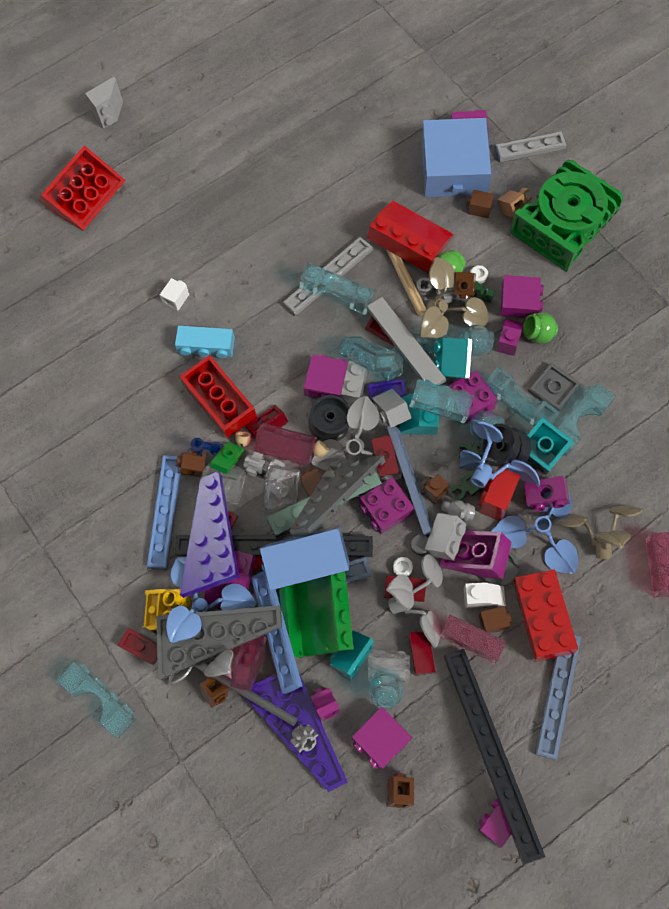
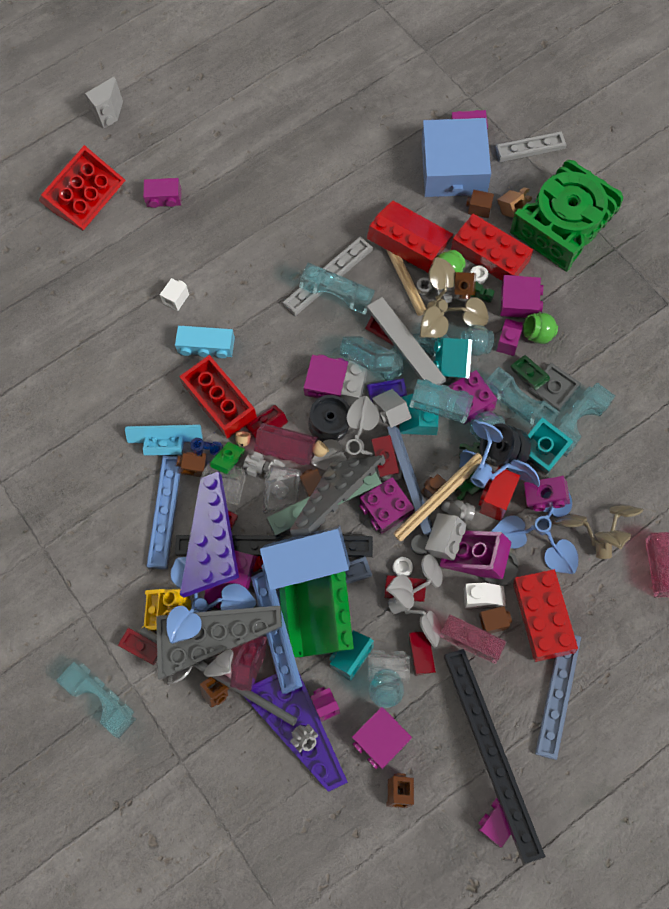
none -> medium azure bracket [125,425,203,455]
none -> magenta brick [143,178,181,208]
none -> tan axle [394,453,483,541]
none -> red brick [451,214,533,281]
none -> dark green plate [511,355,550,391]

